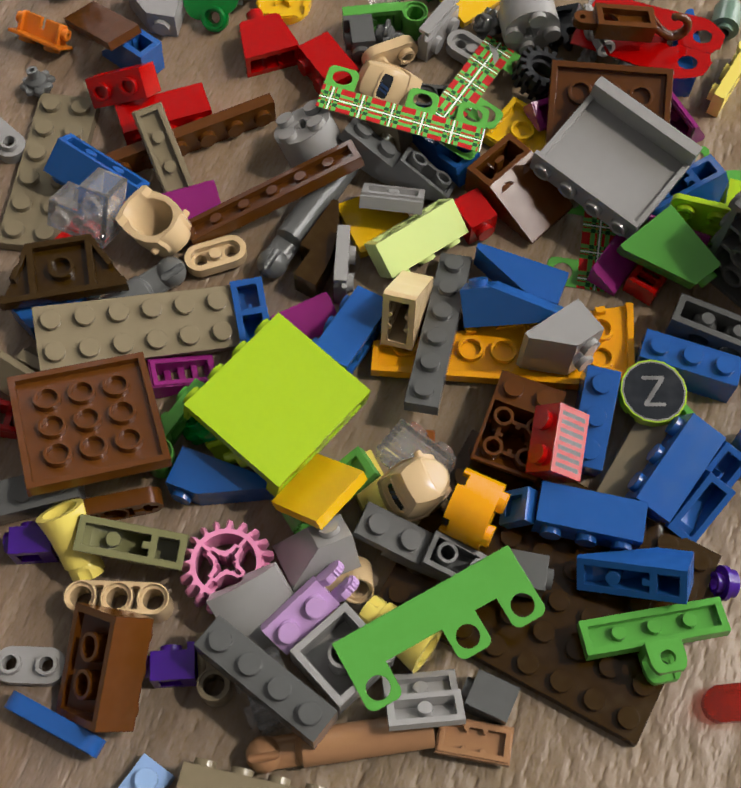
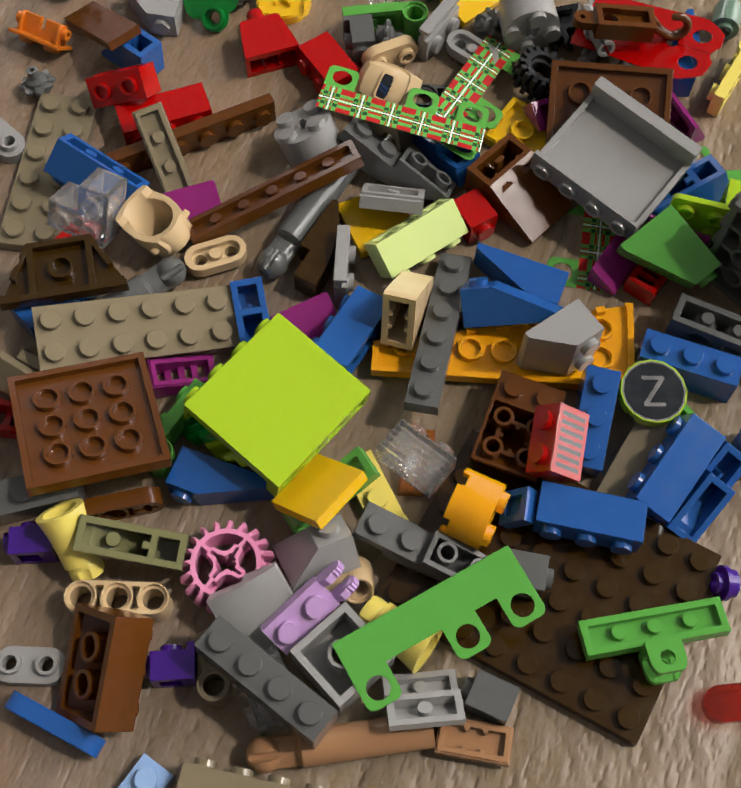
tan helmet [377,450,452,523] -> none
blue slope [577,547,694,605] -> none

